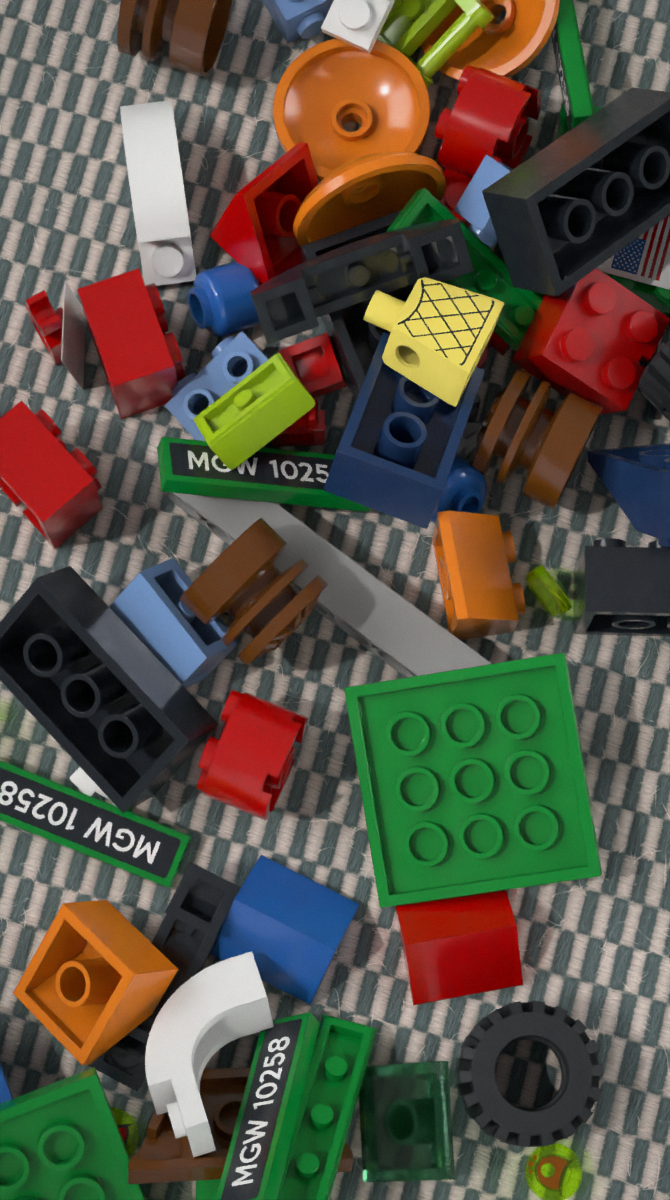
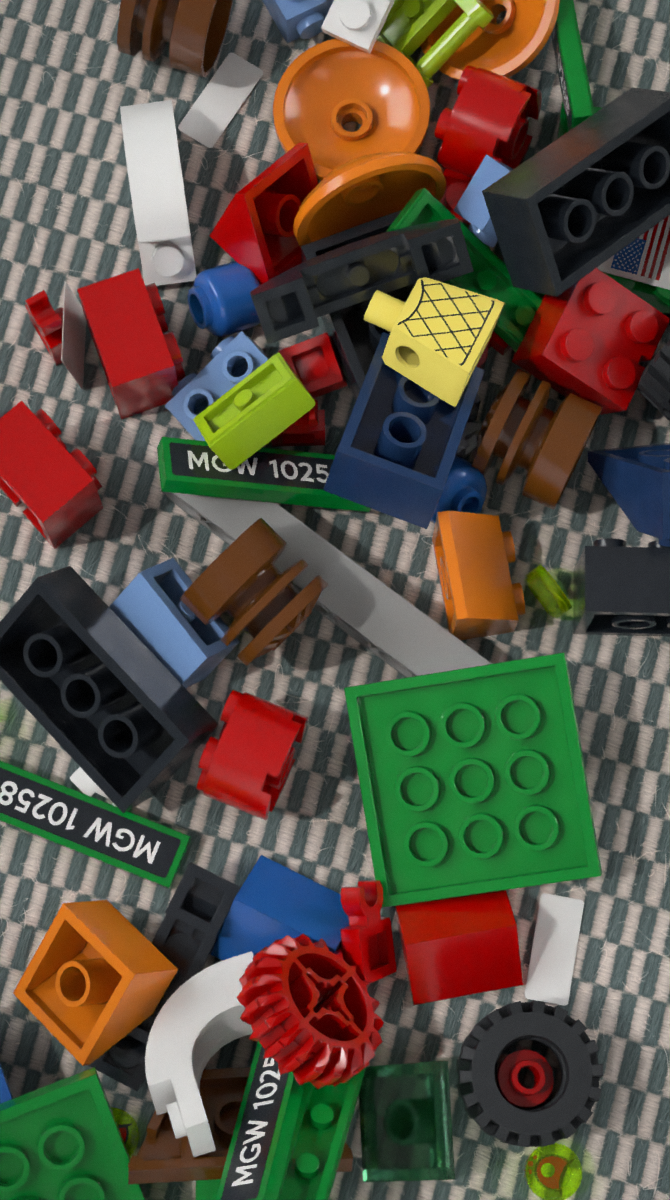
none -> white sticker [178,53,263,148]
none -> red gear [236,933,384,1089]
none -> red plate [340,880,397,983]
none -> red plate [496,1049,554,1108]
none -> white sticker [524,893,584,1006]

